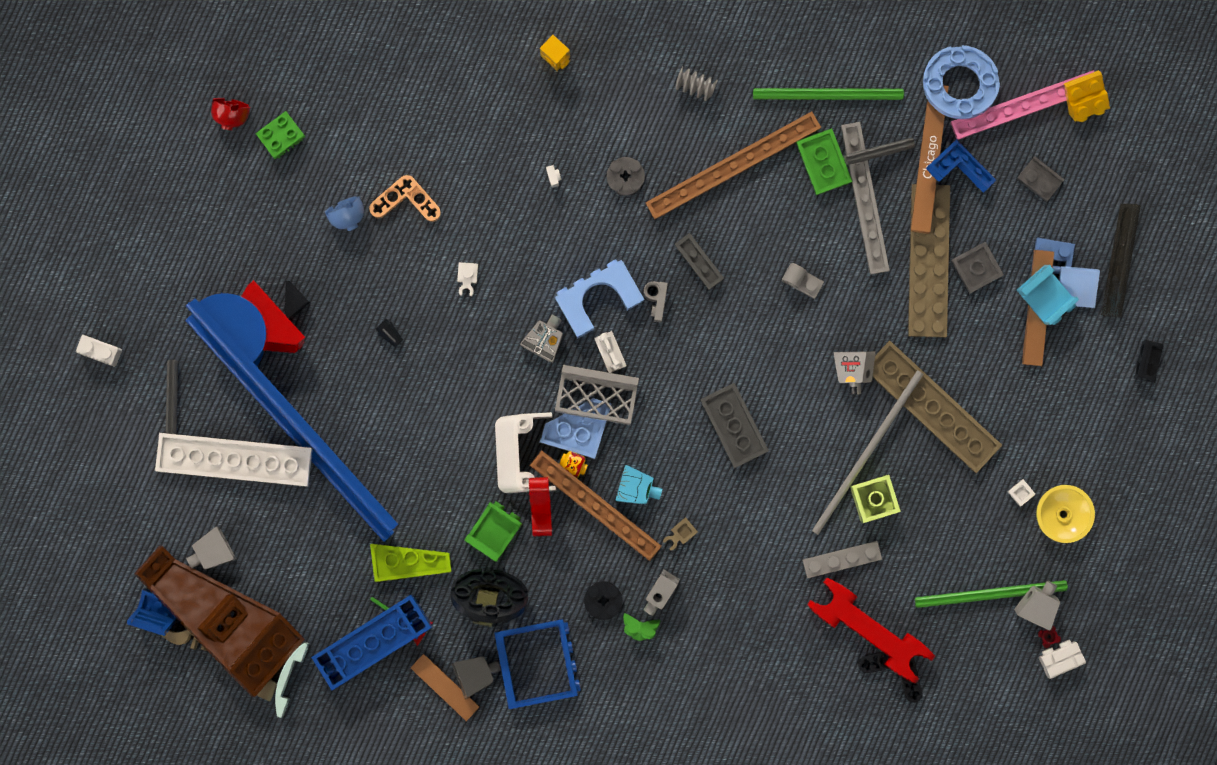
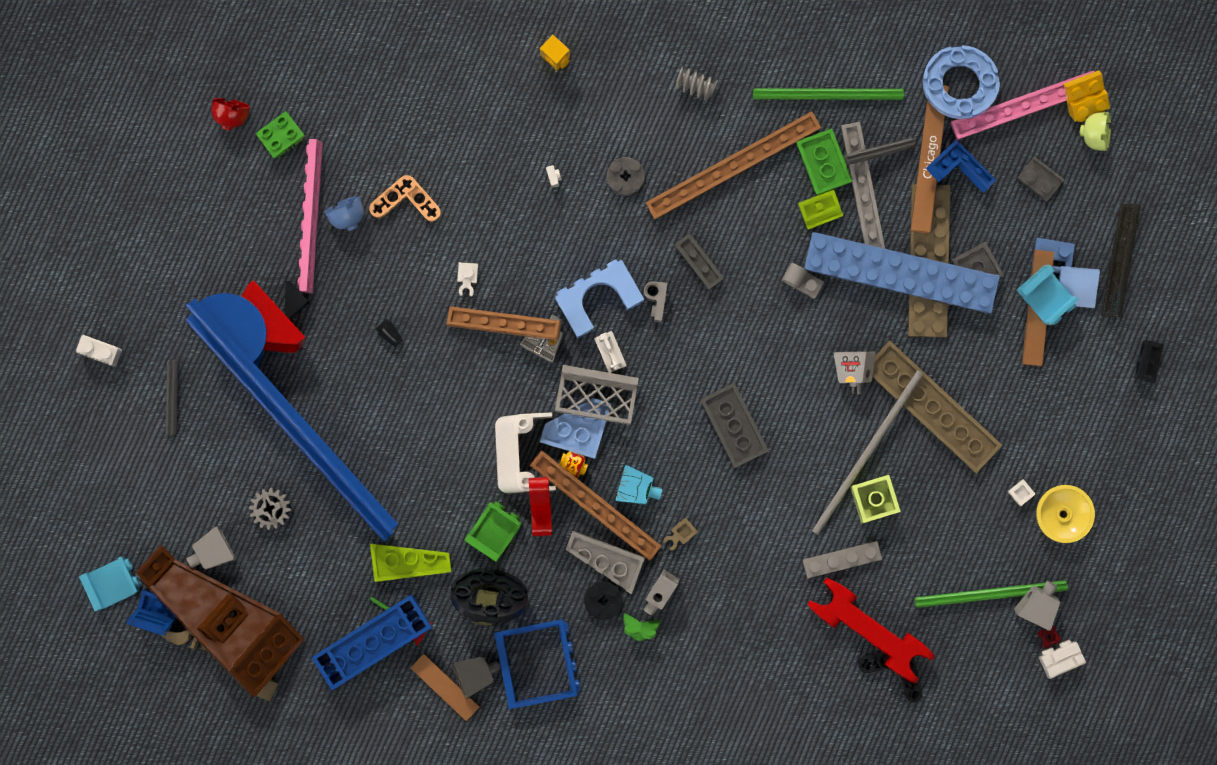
white plate [155,433,312,486] -> none
light aqua slope [275,642,309,718] -> none
none -> medium azure panel [79,556,141,611]
none -> light grey gear [249,488,292,530]
none -> bright pink plate [298,139,323,294]
none -> medium nougat tile [446,306,562,341]
none -> light grey wing [566,531,645,594]
none -> lime plate [798,189,843,230]
none -> medium blue plate [804,232,1000,314]
none -> yellowish green cylinder [1080,112,1111,151]

